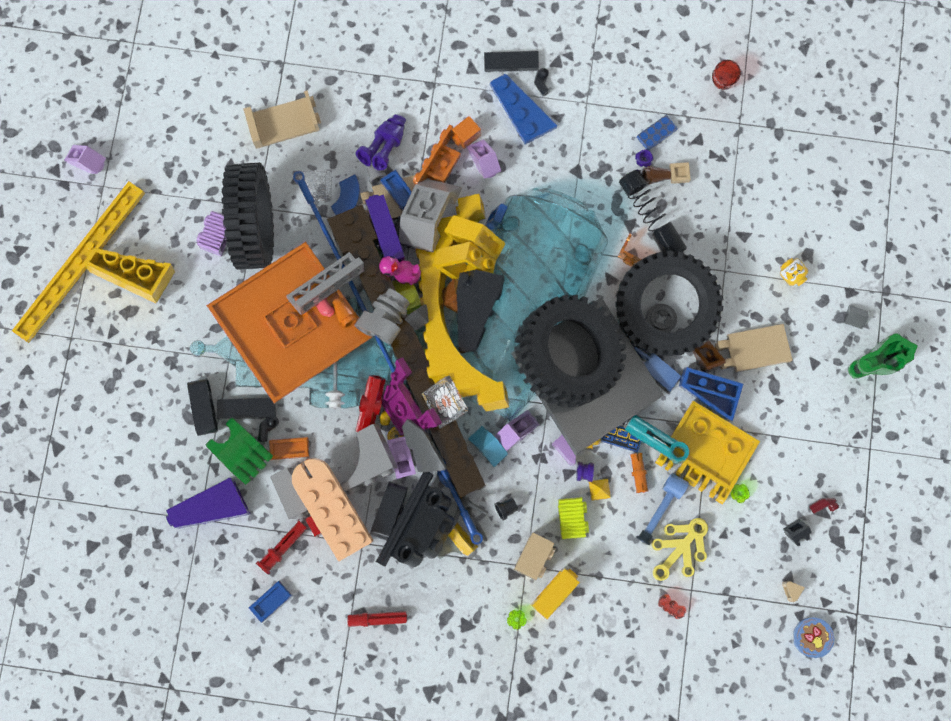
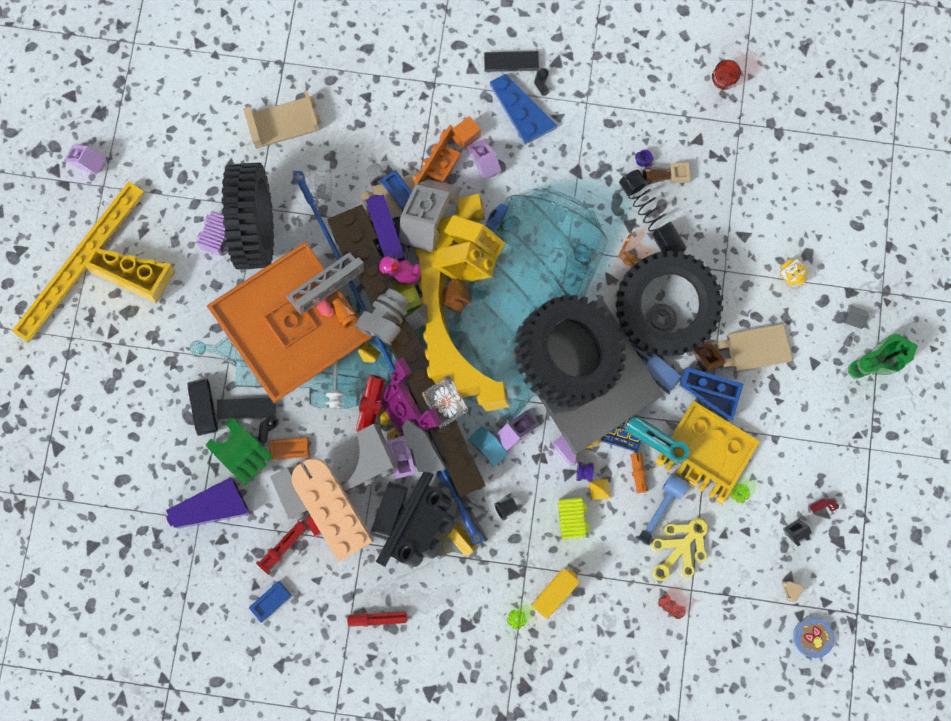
blue tile [331,174,360,215] -> none
dark purple piece [355,114,406,170] -> none
black wedge [457,270,505,353] -> none
tan brick [513,533,556,580] -> none
blue tile [636,115,678,150] -> none
none -> yellow slope [358,343,381,362]

